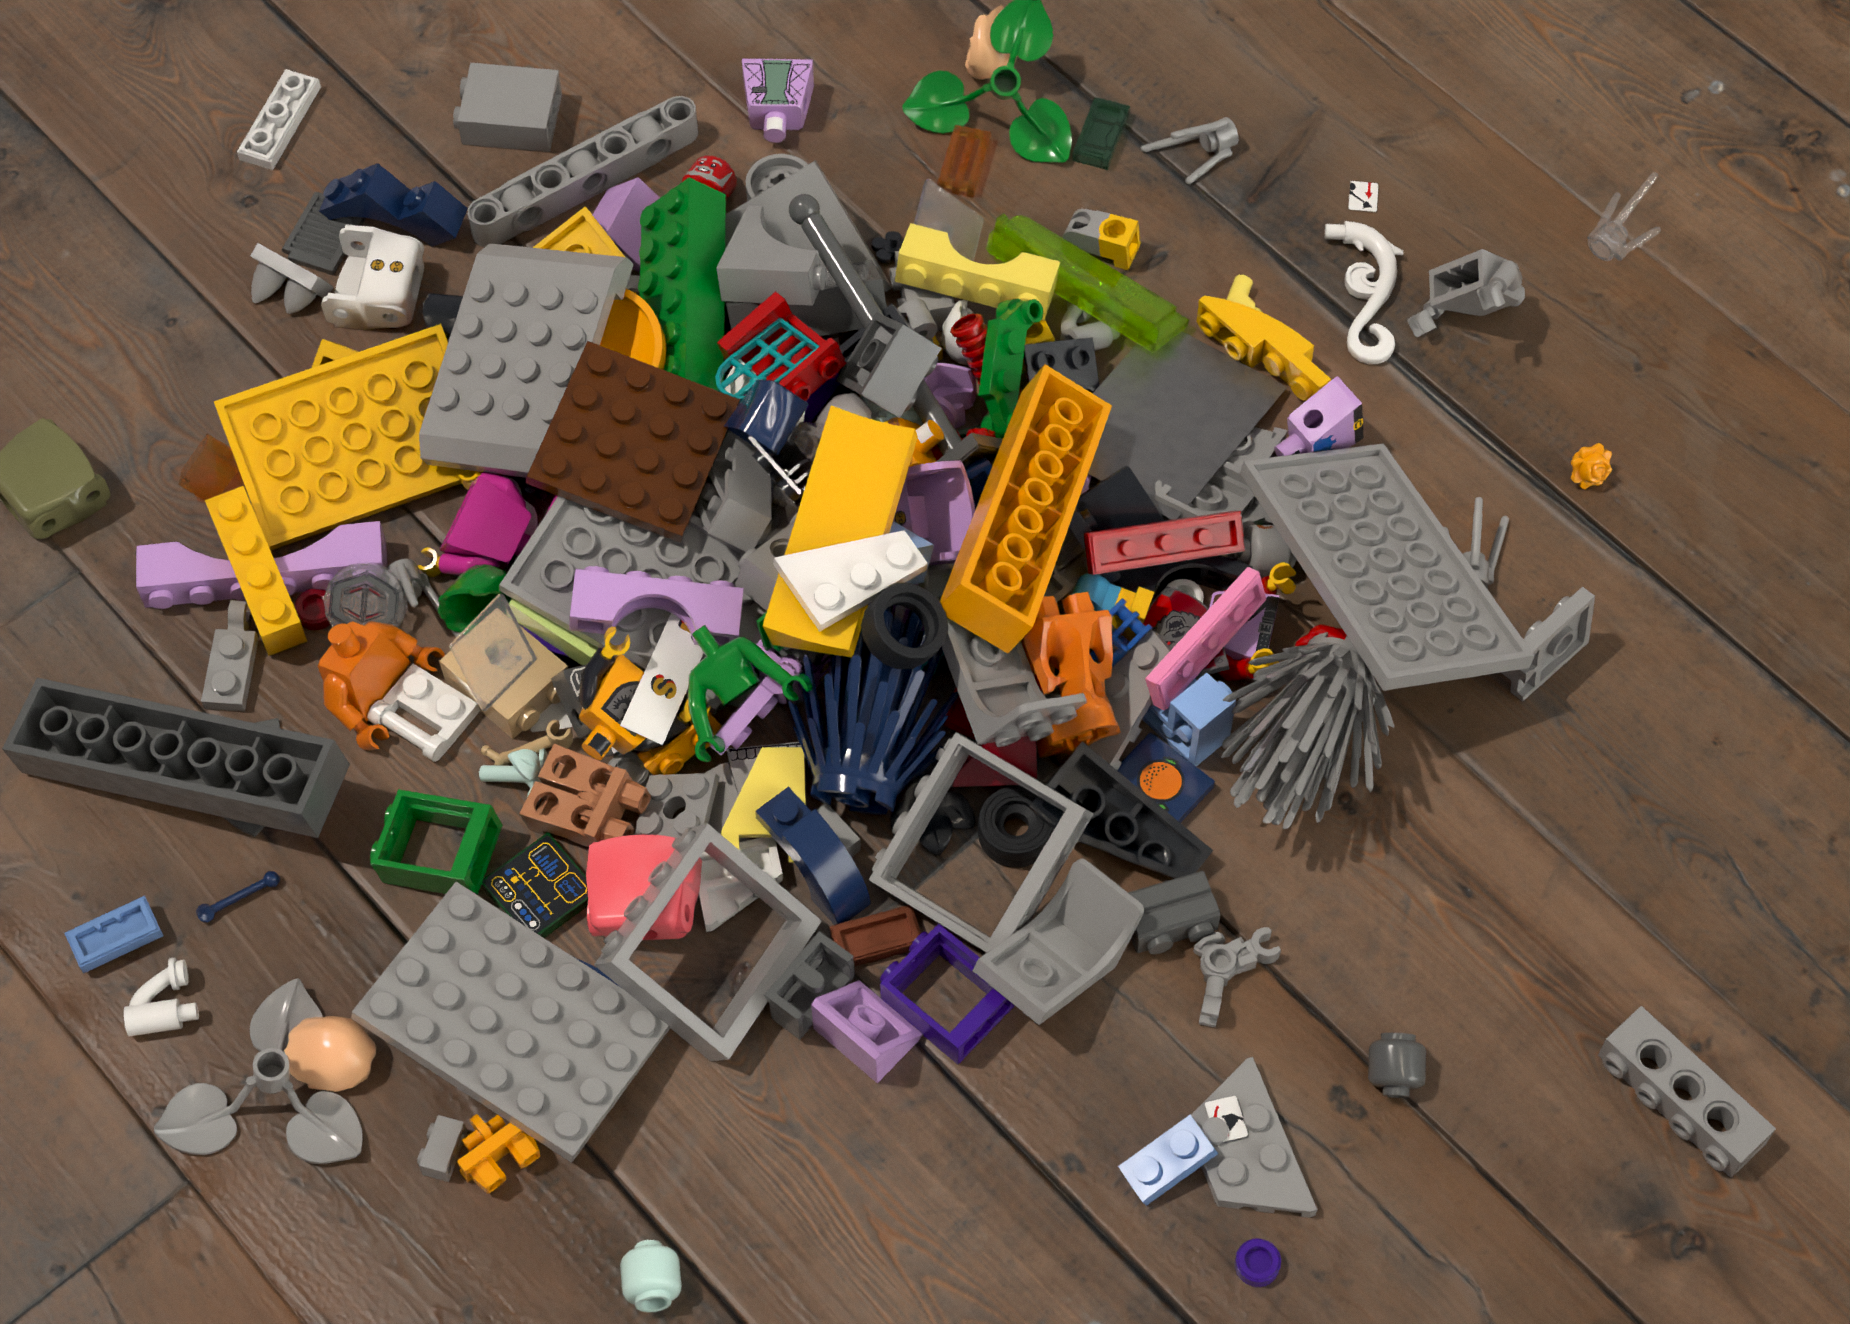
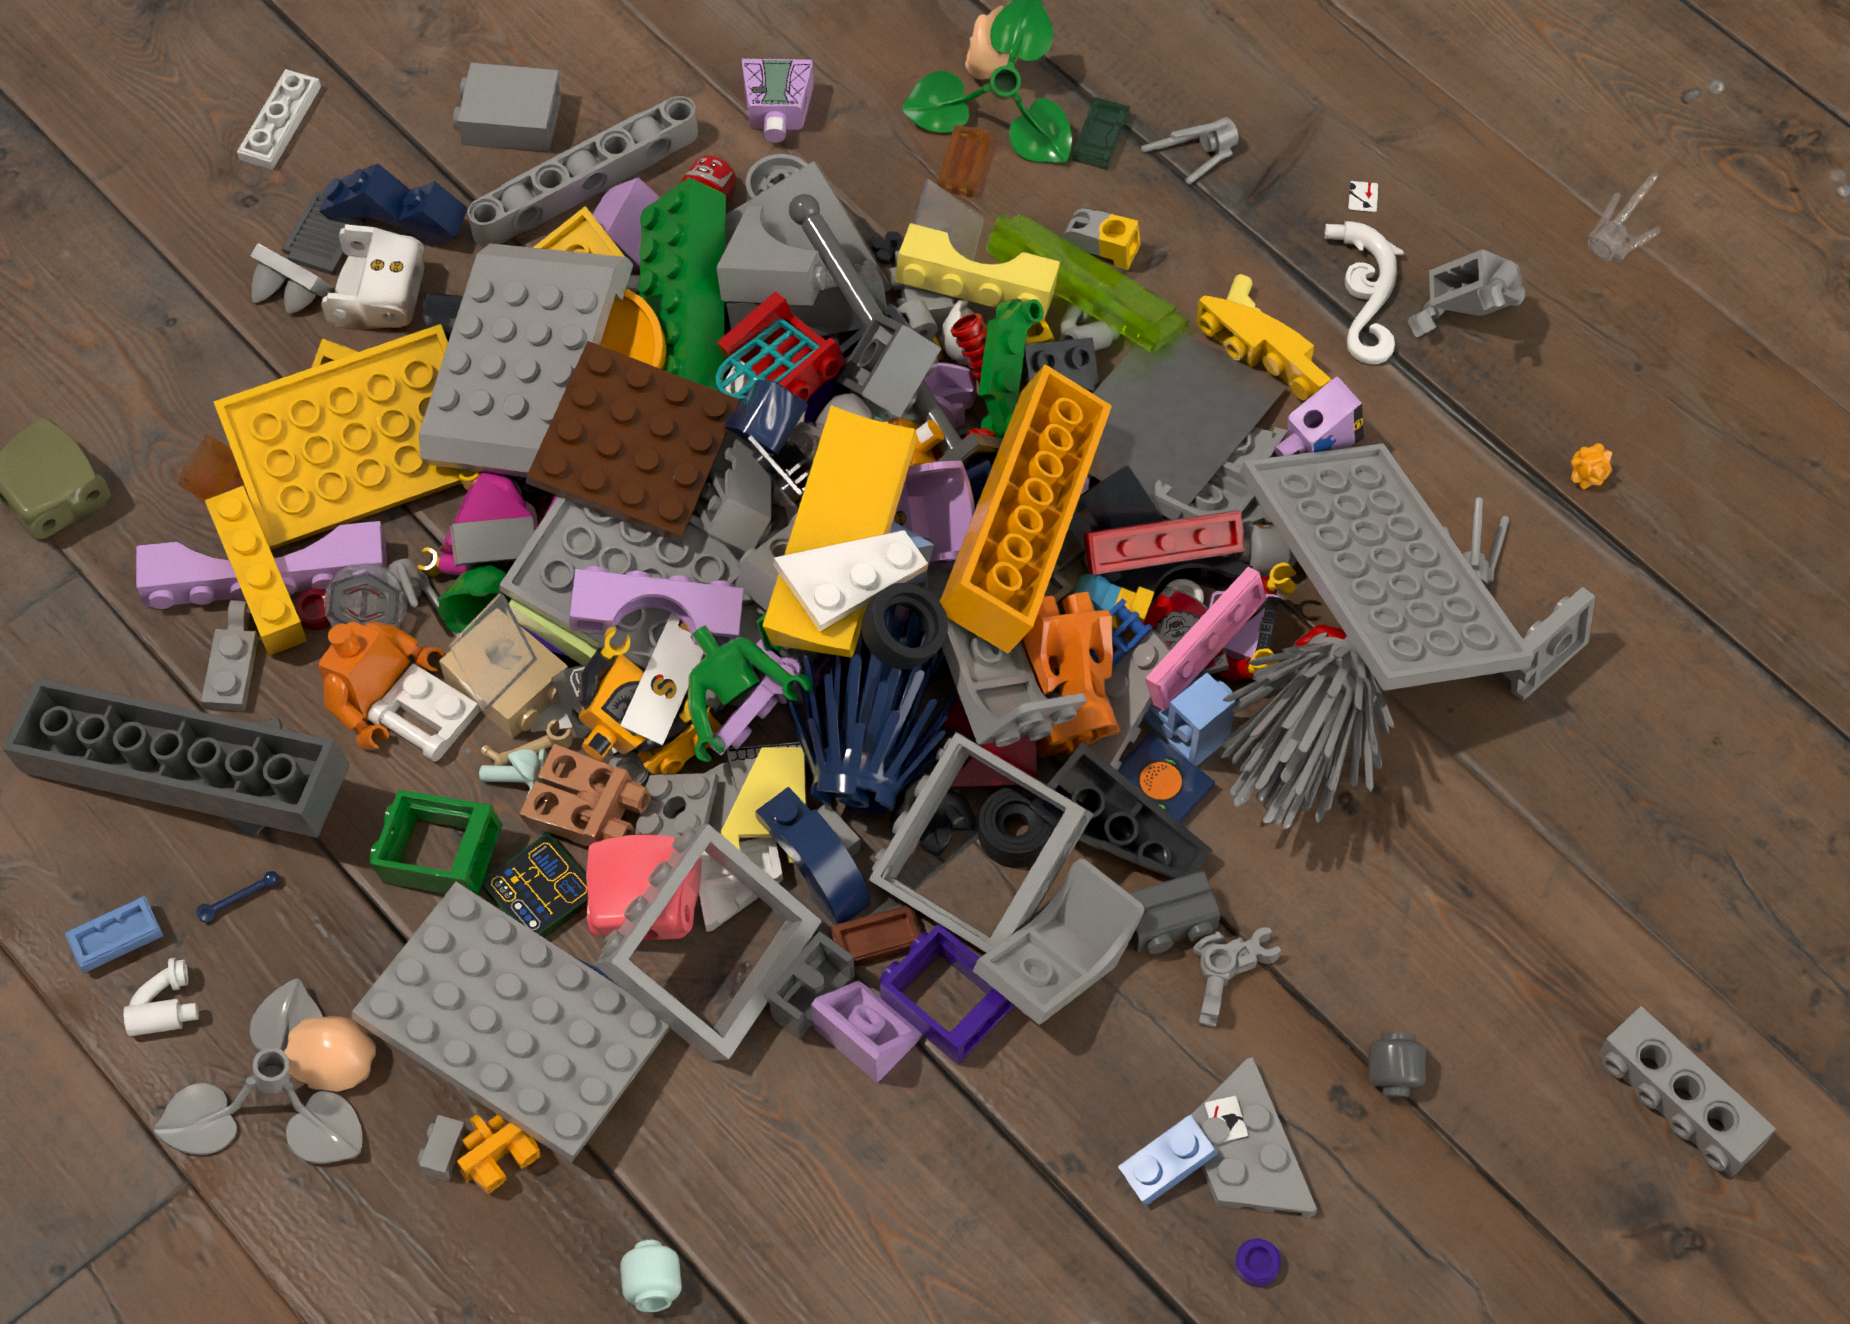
none -> light grey tile [450,516,535,567]

